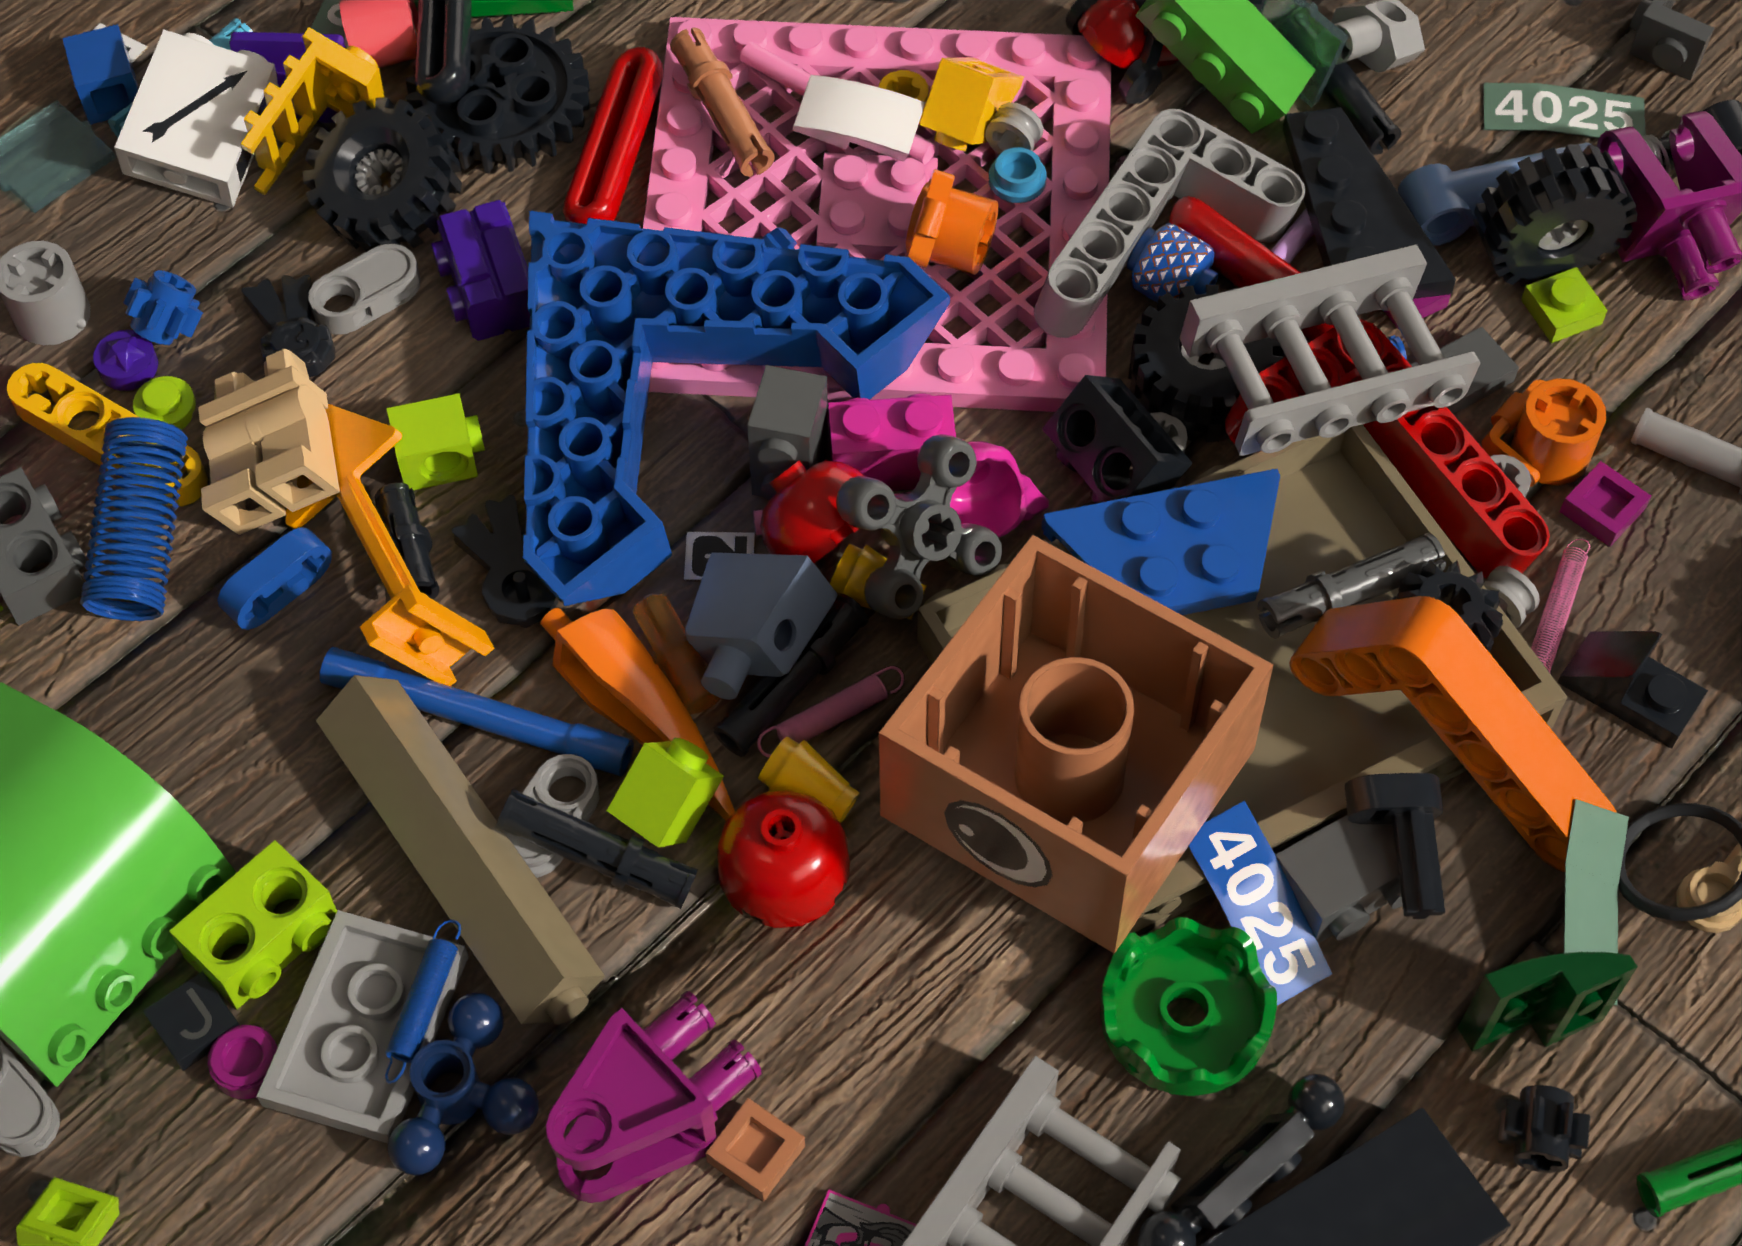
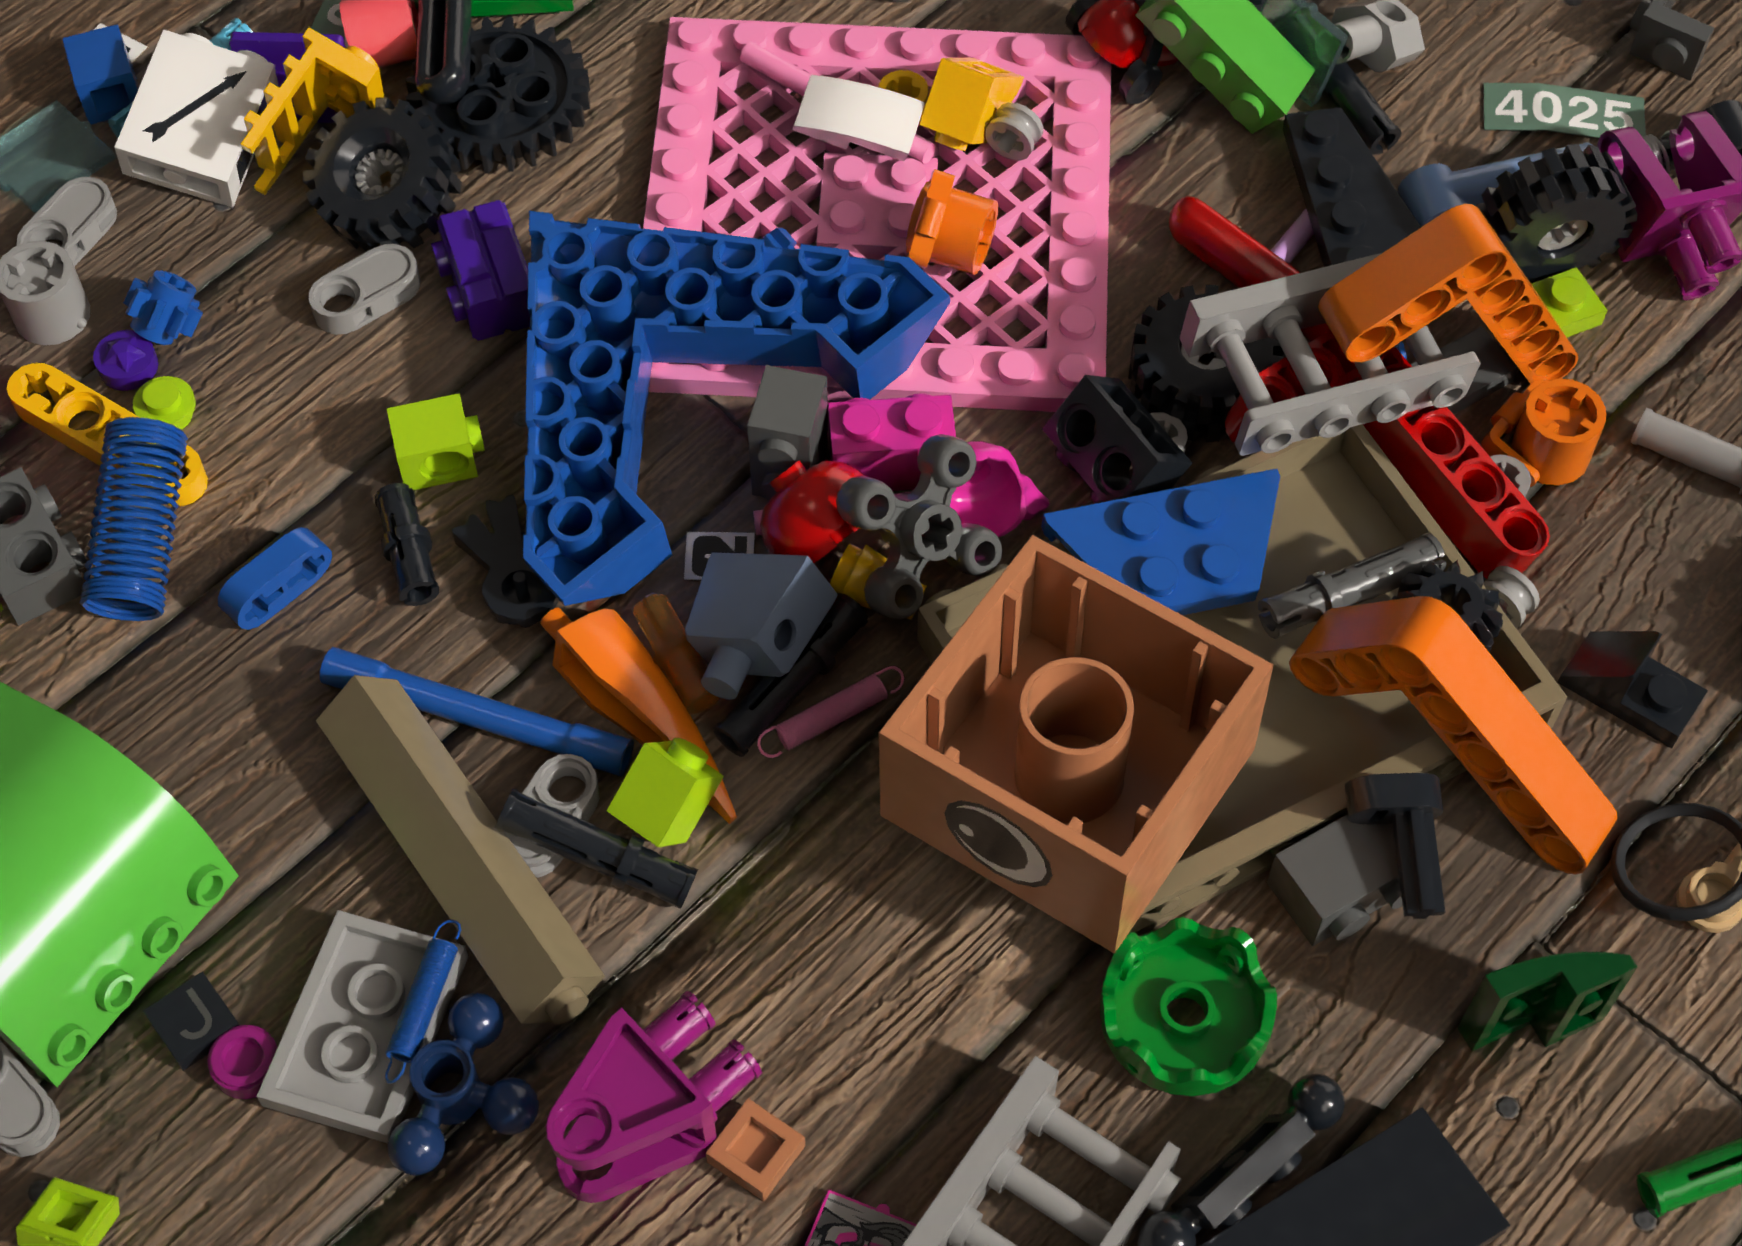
lime brick [169,840,337,1010] -> none
tan hips [198,349,340,535] -> none
black piece [242,275,336,377] -> none
light orange piece [285,404,495,686] -> none
red piece [563,47,663,224] -> none
nougat pin [670,27,775,177] -> none
red cylinder [717,790,850,928] -> none
yellow cone [758,736,860,824] -> none
dark azure plate [989,147,1047,203] -> none
light grey beam [1034,109,1305,338] -> none
blue head [1126,223,1219,303] -> none
blue sticker [1189,801,1332,1006] -> none
black gear [1498,1085,1591,1173] -> none
bright pink piece [1531,539,1590,673] -> none
magenta tile [1559,461,1651,547] -> none
sand green sticker [1564,799,1629,1006] -> none
none -> light grey piece [16,177,117,267]
none -> orange beam [1318,204,1579,384]

